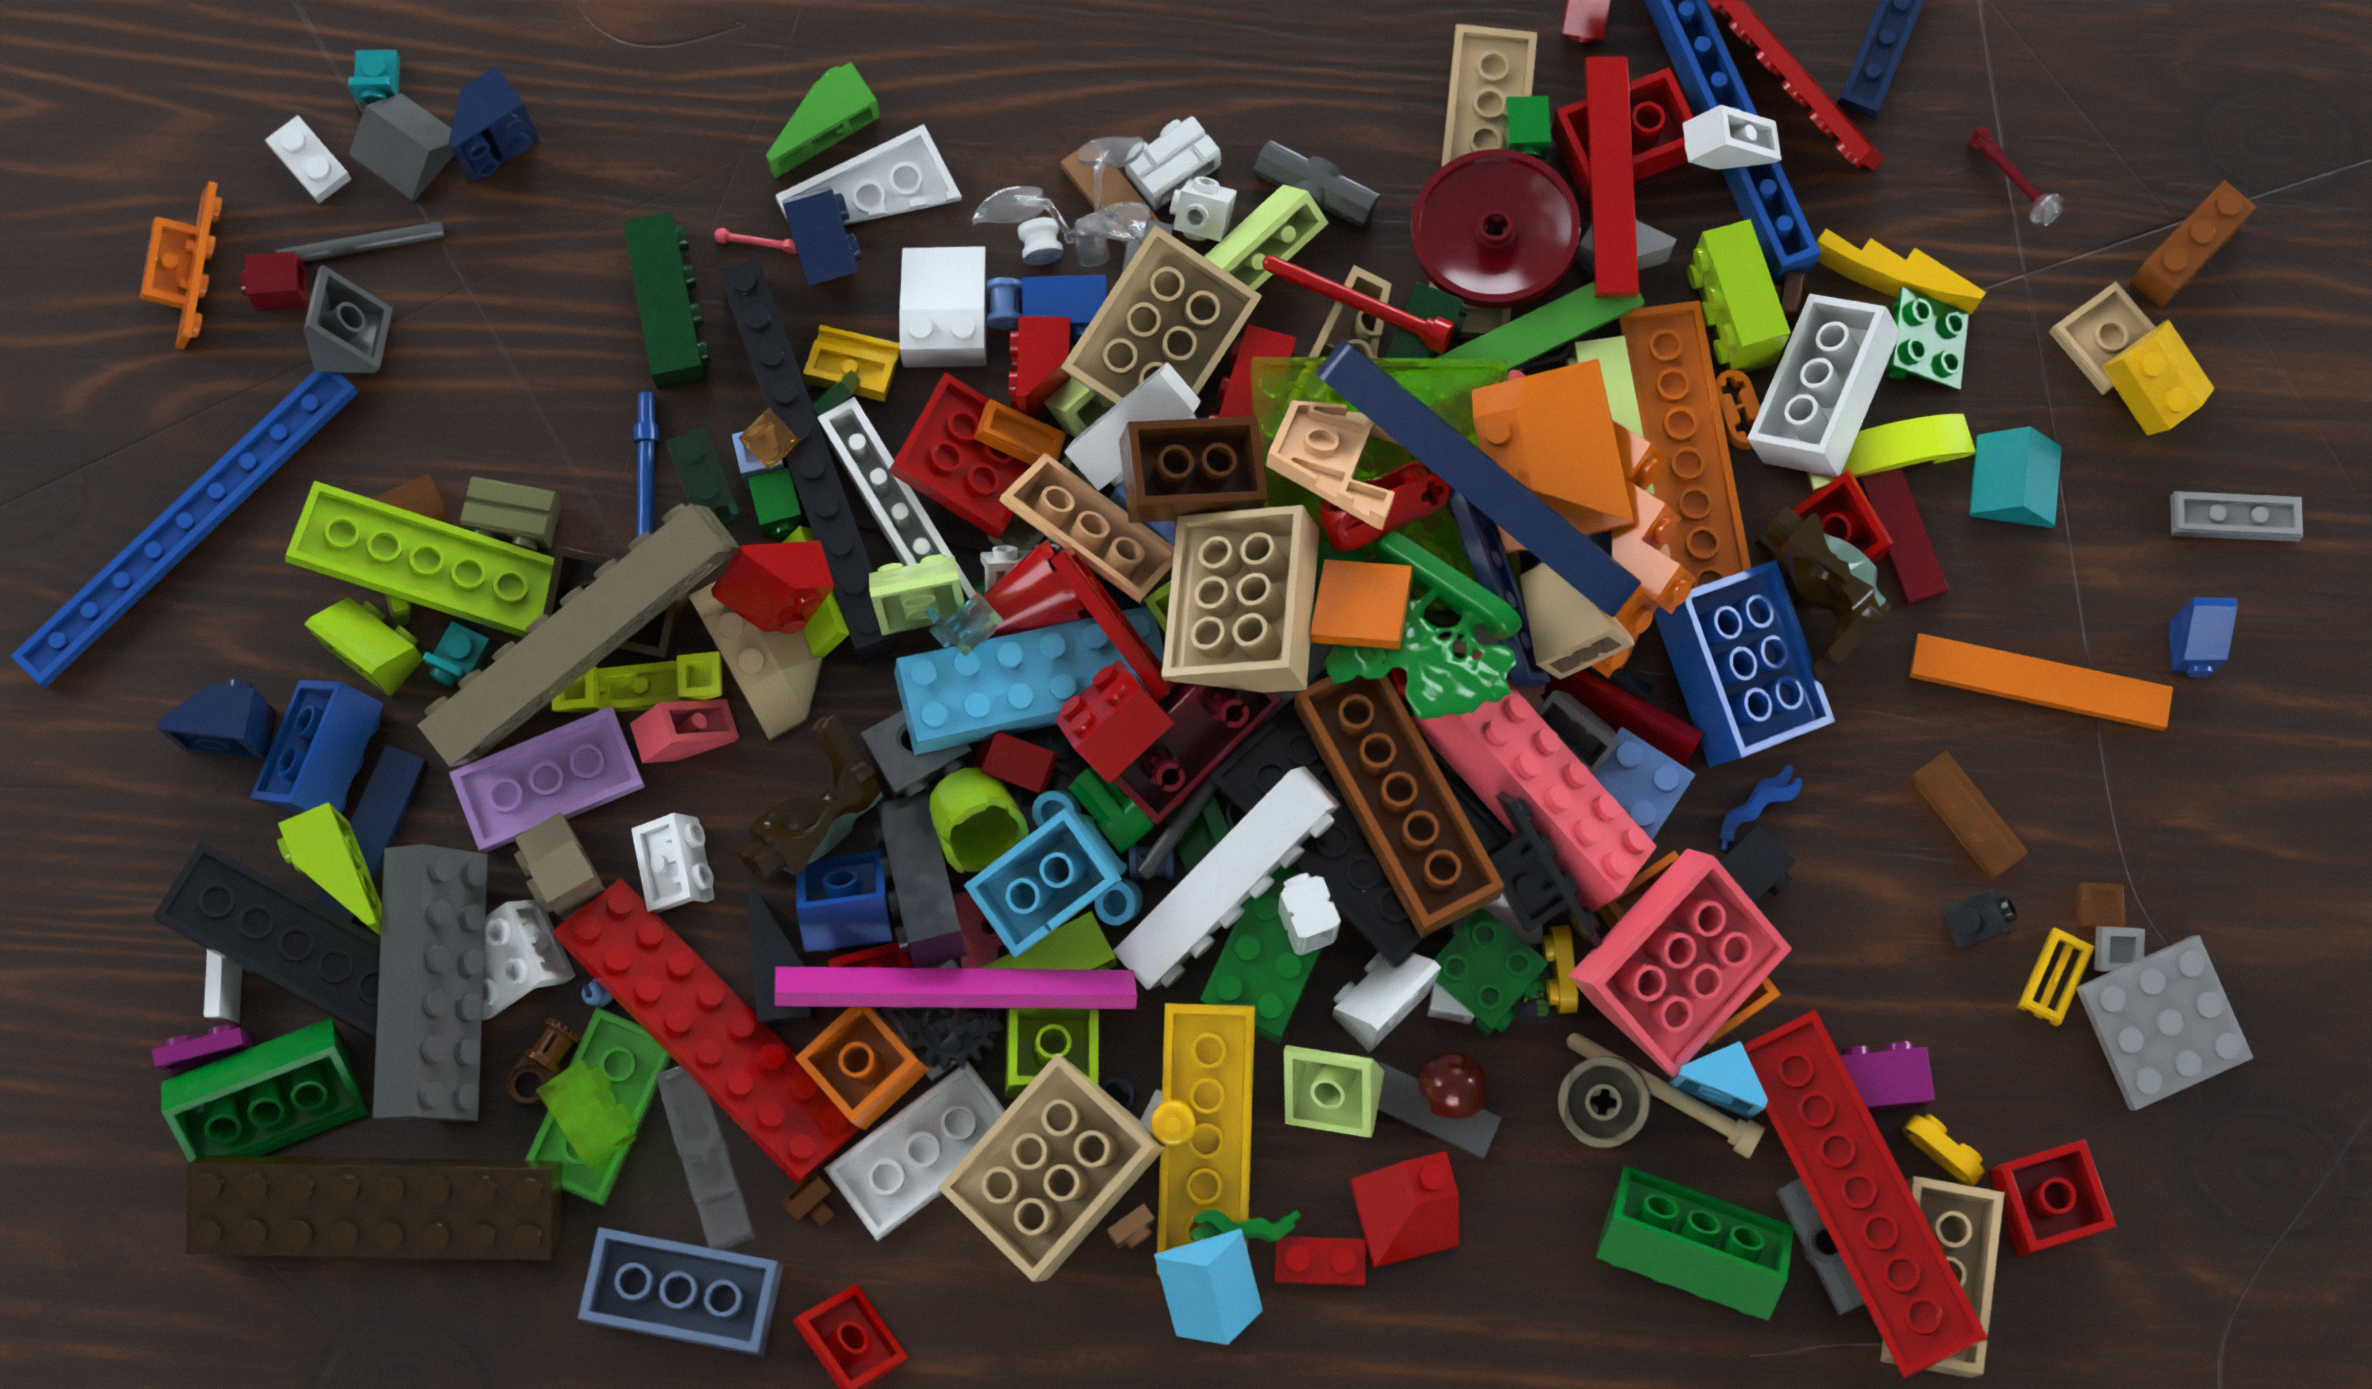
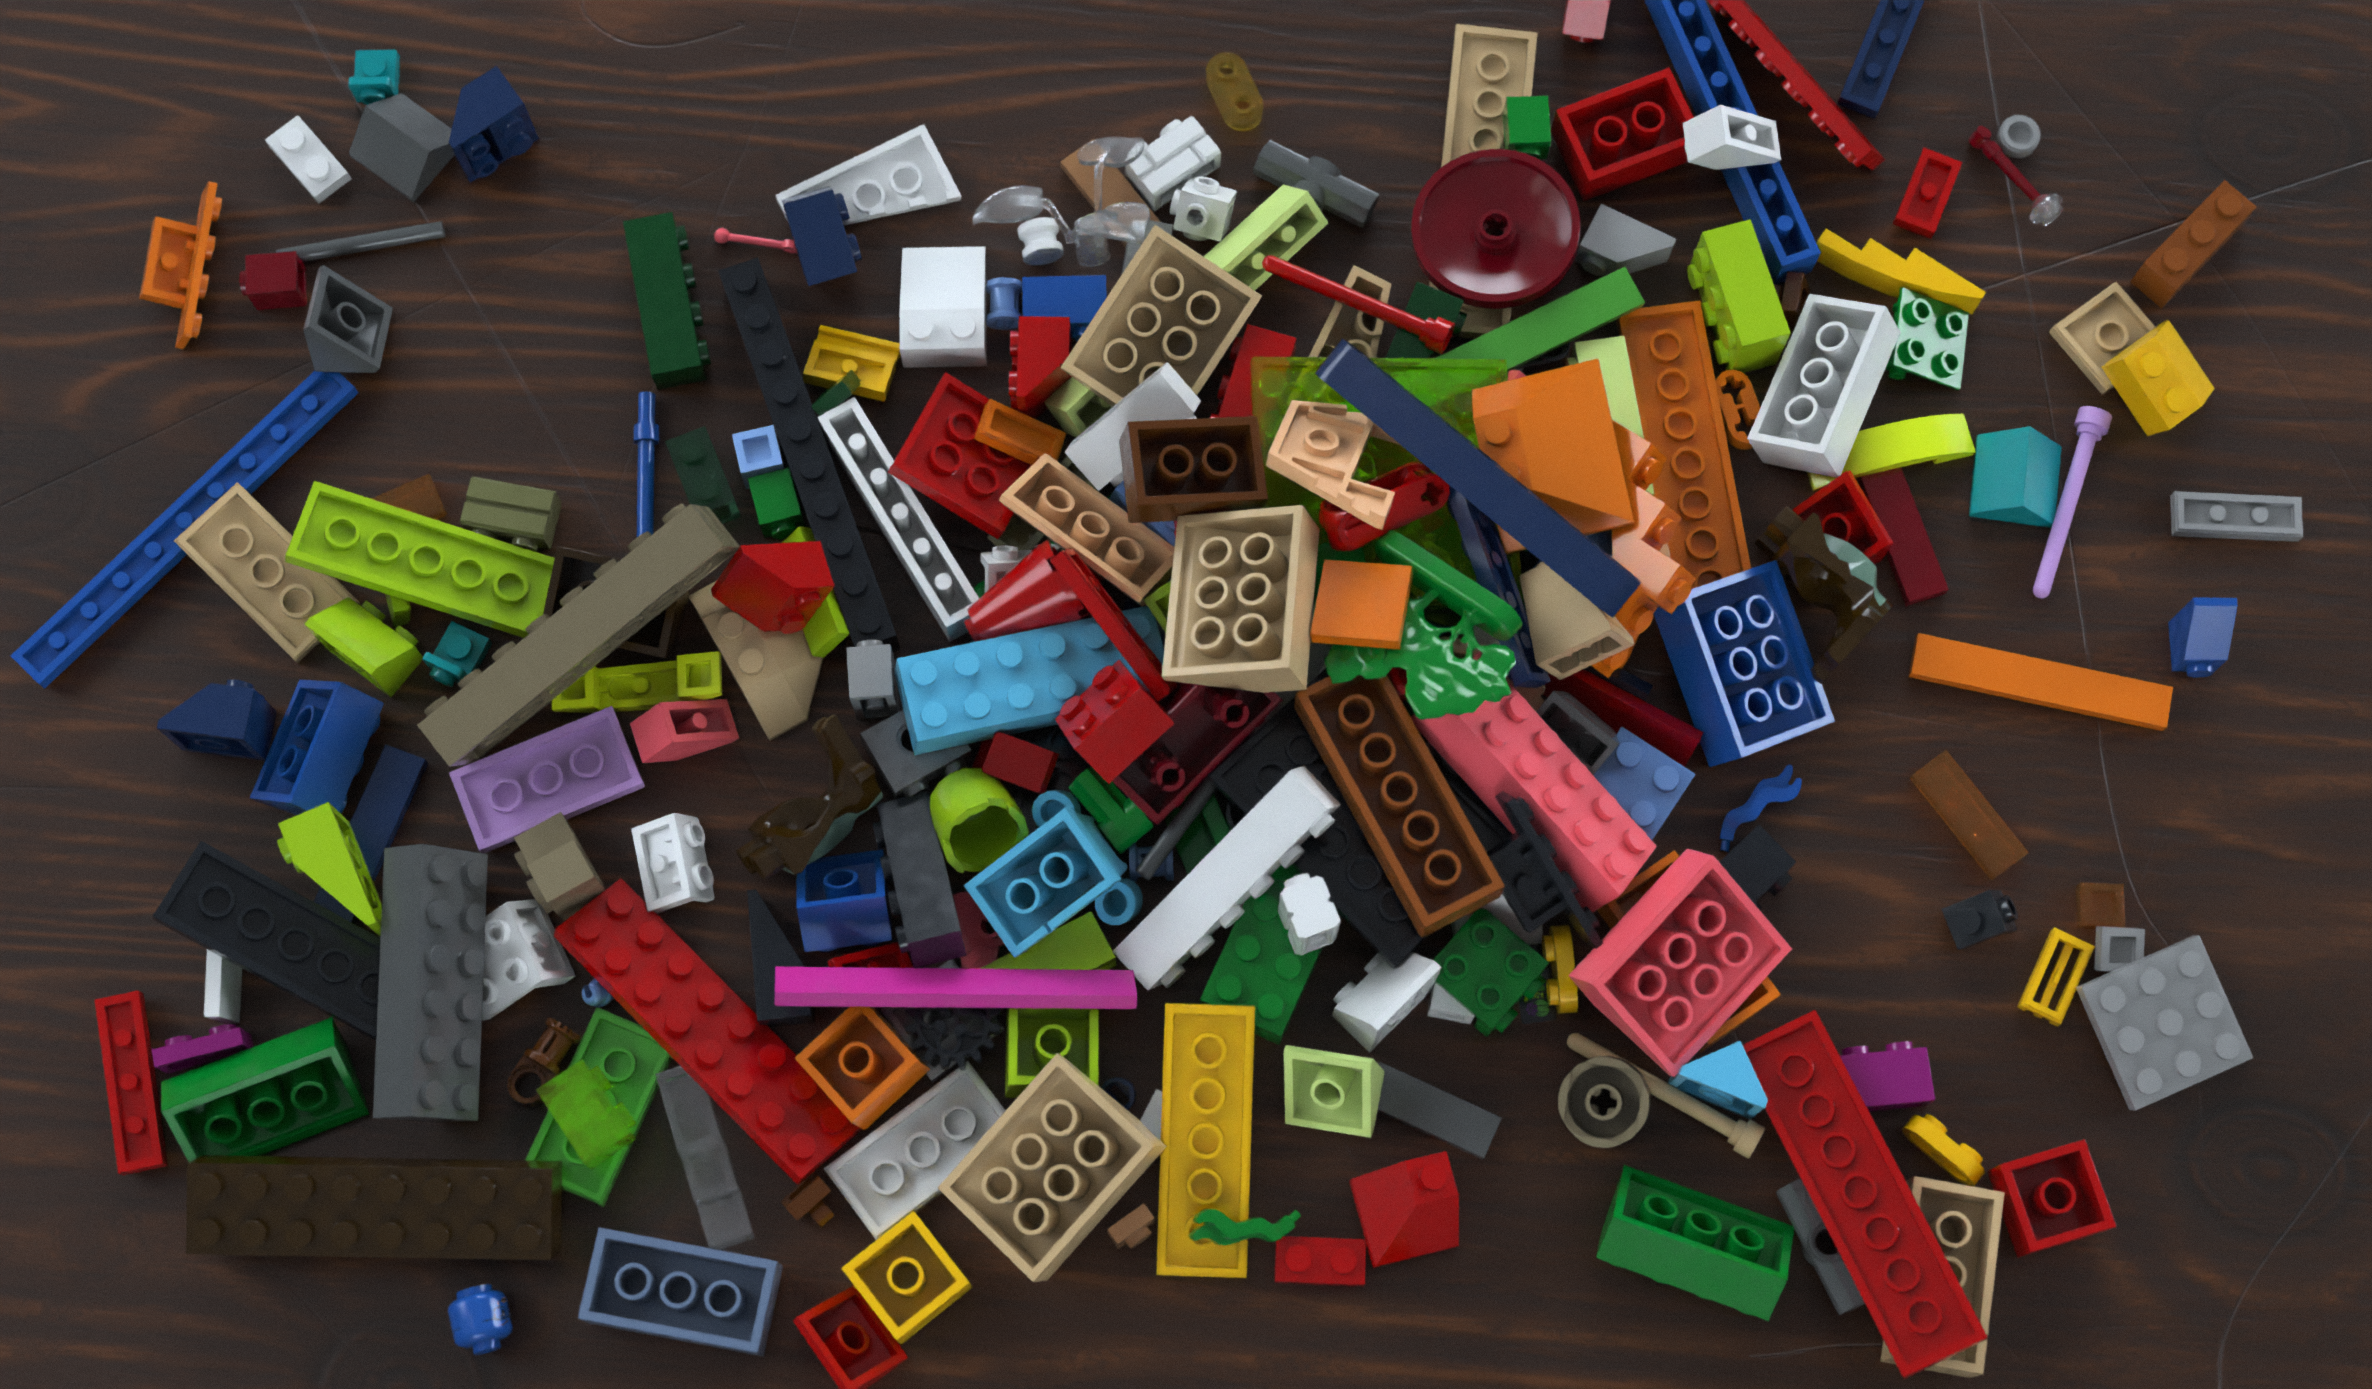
clear orange tile [738,408,800,470] -> none
bright green slope [766,62,880,178] -> none
yellowish green slope [869,554,968,635] -> none
clear light blue bracket [925,592,1004,656] -> none
yellow piece [1151,1099,1195,1146] -> none
medium azure slope [1154,1229,1263,1345] -> none
clear red hair [1418,1053,1486,1119] -> none
red tile [1584,57,1639,298] -> none
none -> red plate [94,990,168,1176]
none -> tan tile [174,482,360,663]
none -> blue head [448,1284,513,1355]
none -> yellow brick [841,1211,973,1345]
none -> light grey brick [846,640,900,721]
none -> clear yellow plate [1206,52,1263,131]
none -> red plate [1893,148,1963,239]
none -> light grey tile [1996,115,2041,159]
none -> lavender piece [2033,406,2112,599]

